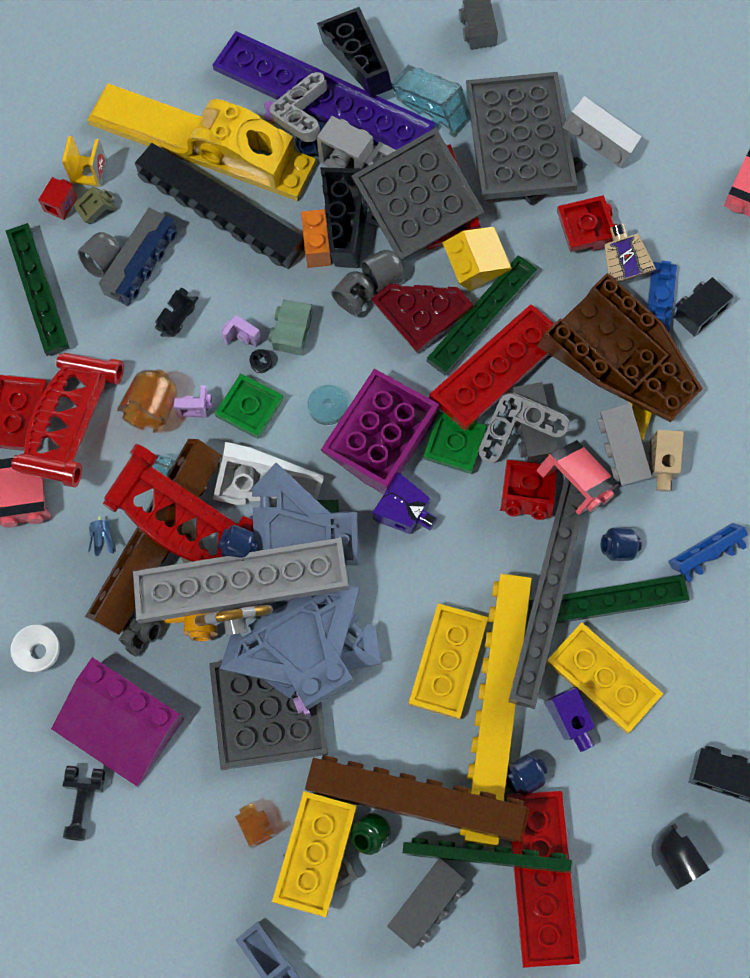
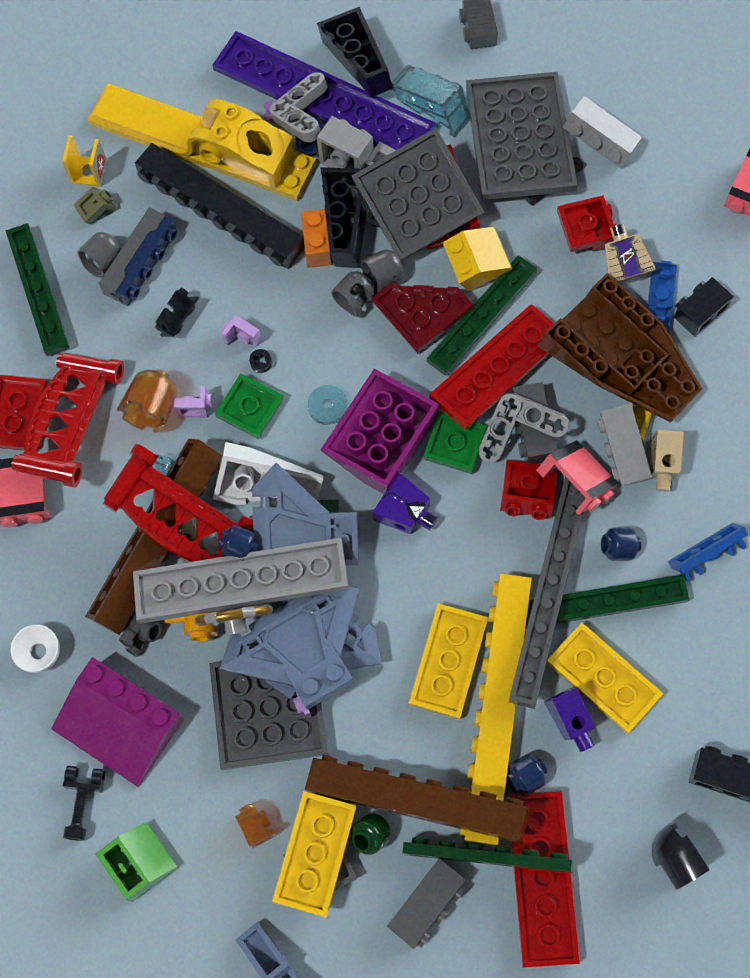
red brick [38,177,78,220] -> none
flat silver piece [88,516,114,556] -> none
sand green brick [269,299,313,355] -> none
none -> bright green slope [95,822,178,902]

